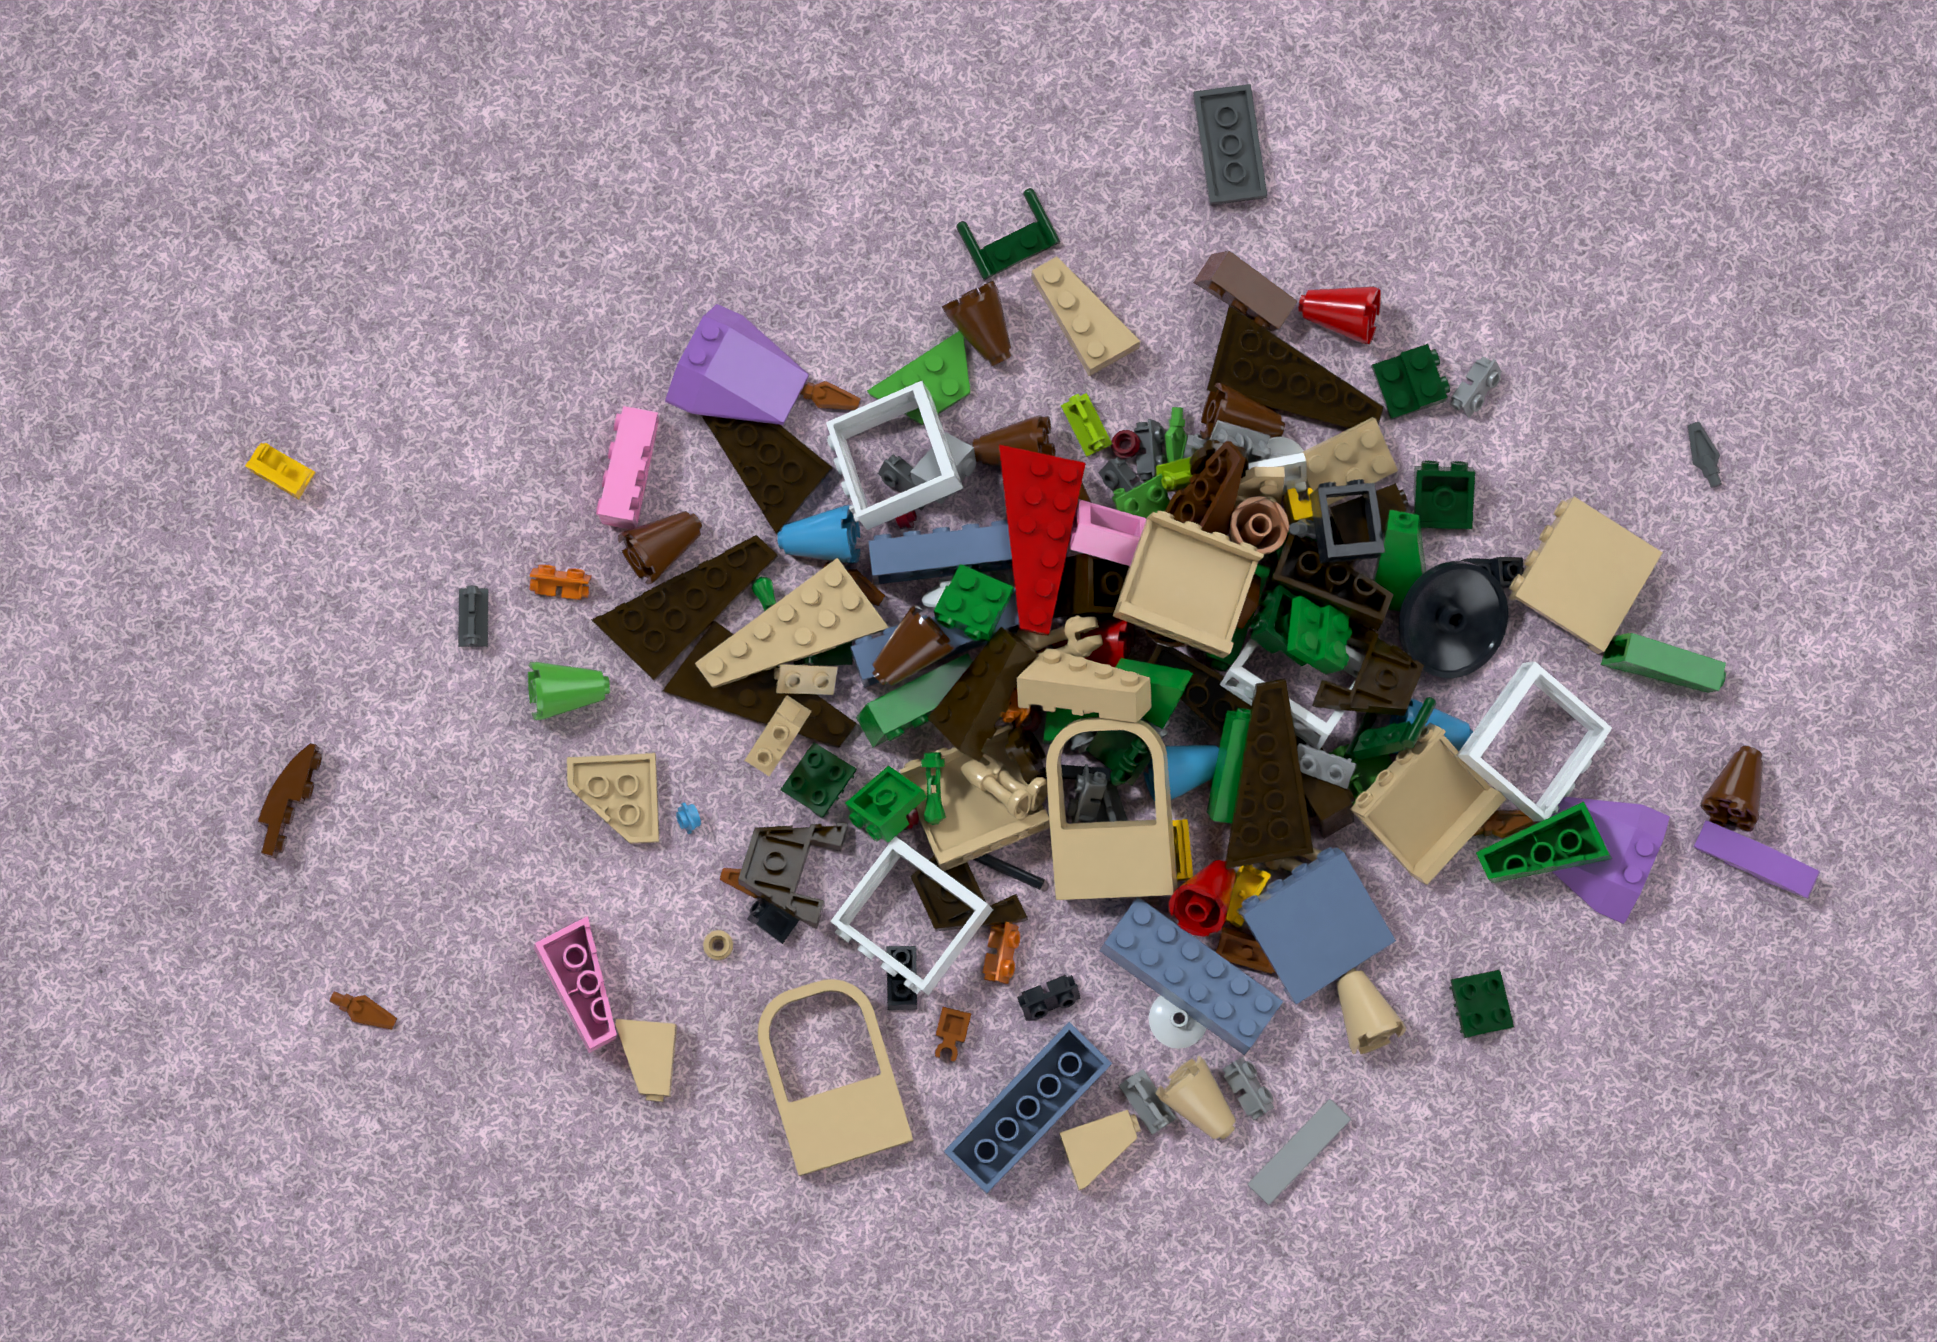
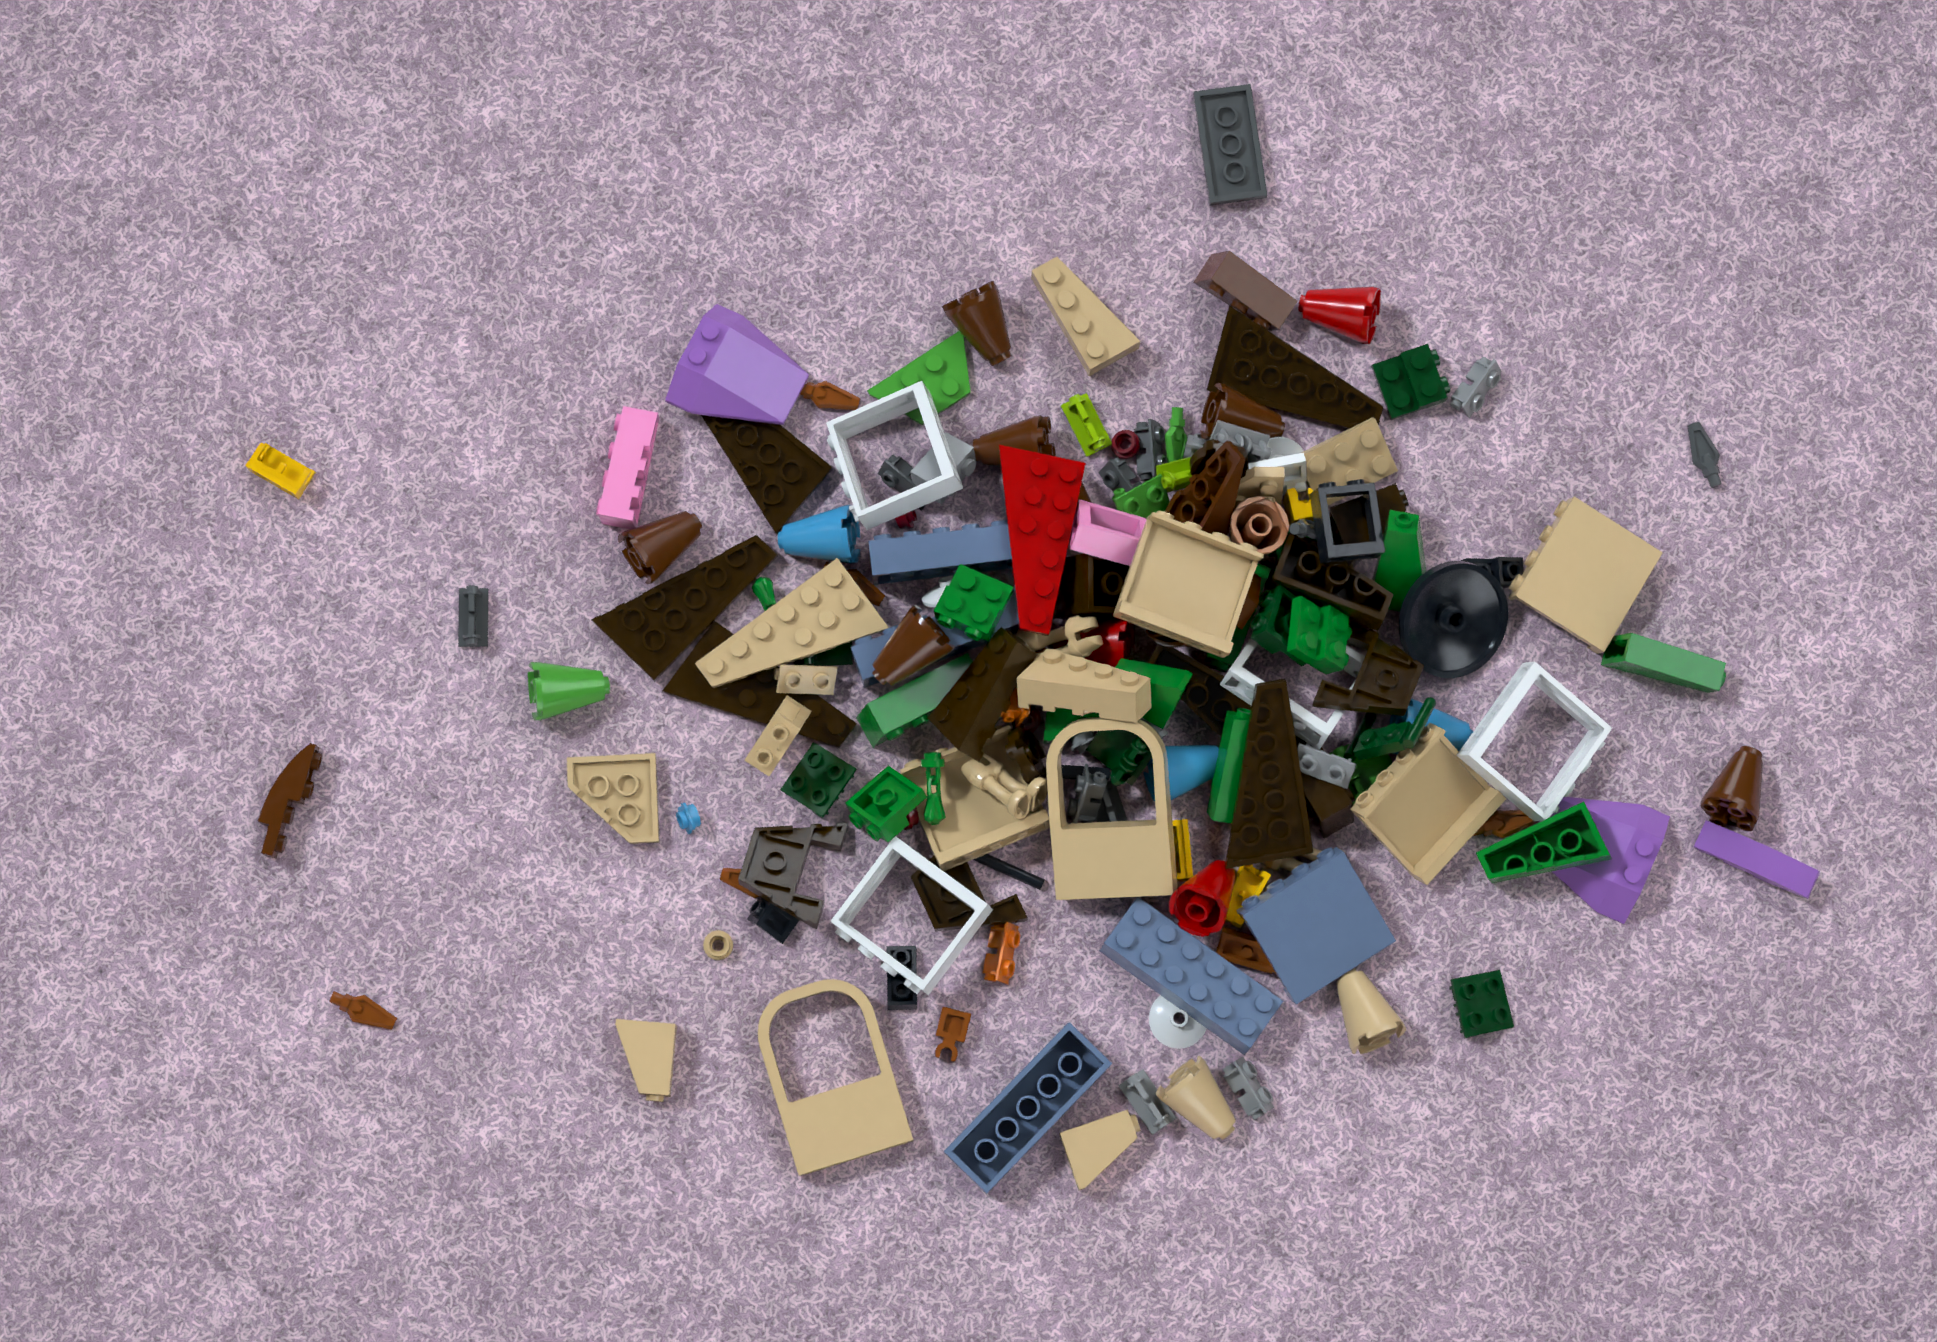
orange hinge [529,564,592,600] -> none
bright pink wedge [534,916,617,1053] -> none
dark green plate [956,188,1061,280] -> none
black hinge [1017,975,1081,1020] -> none
light grey tile [1247,1099,1351,1205] -> none
dark green plate [1413,460,1475,529] -> none

